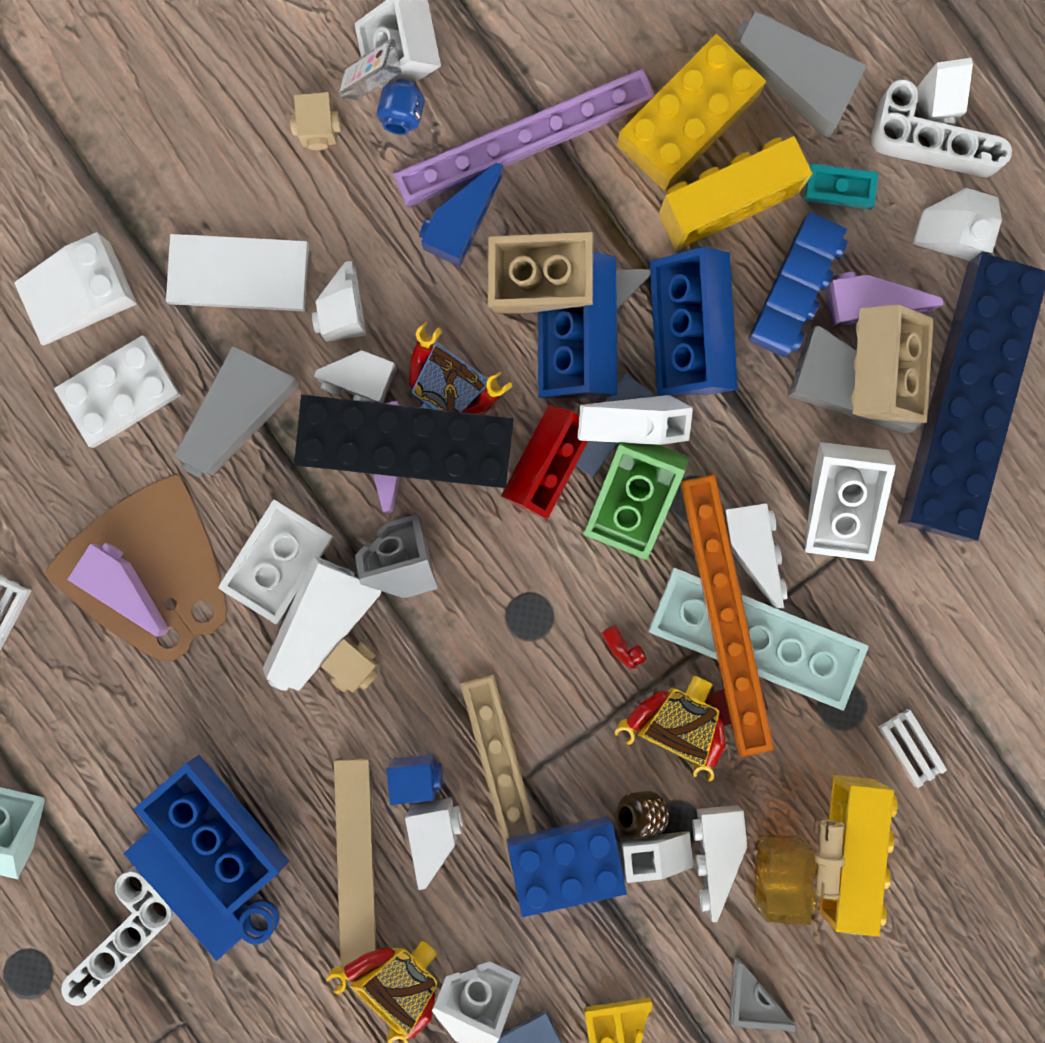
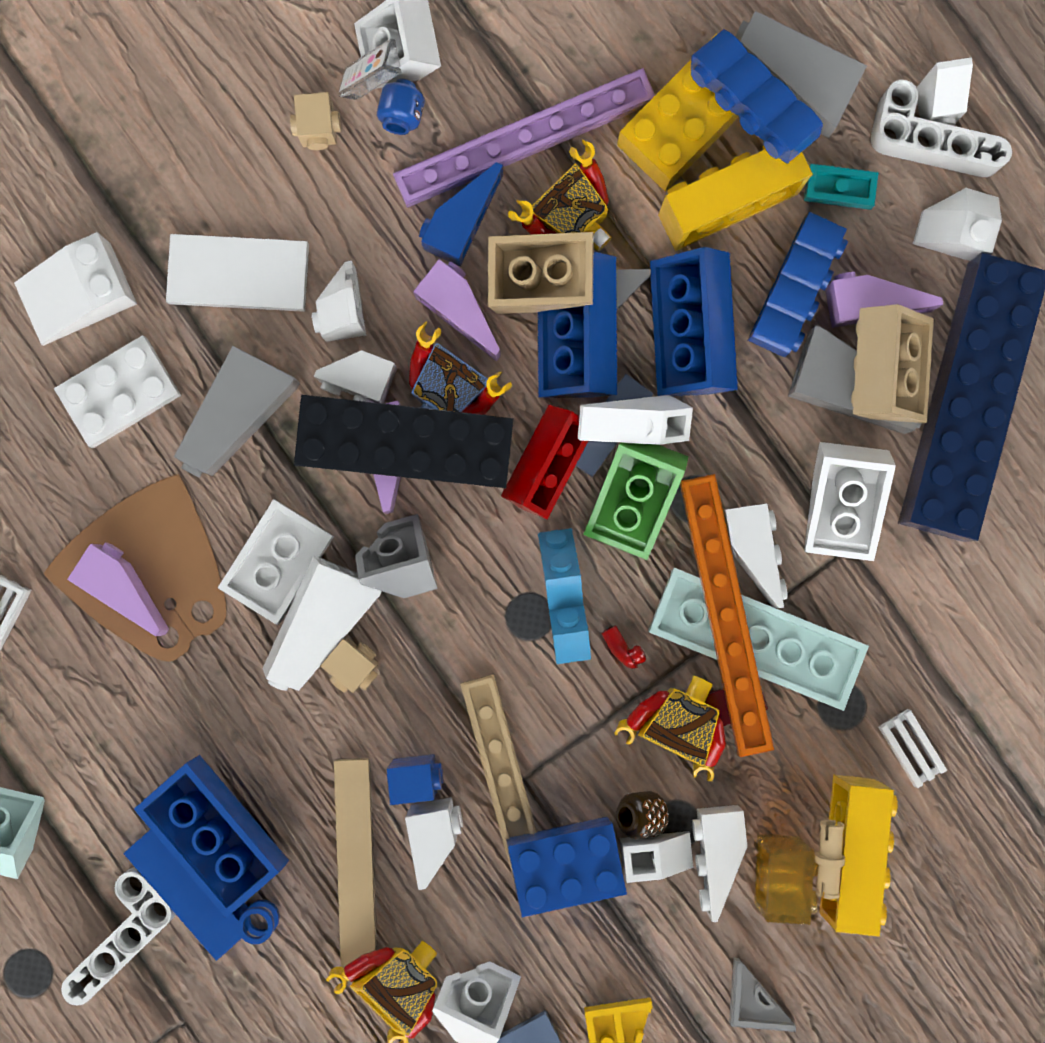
none -> lavender slope [413,259,501,361]
none -> torso [508,140,612,252]
none -> dark azure arch [538,528,591,664]
none -> blue brick [691,29,823,164]

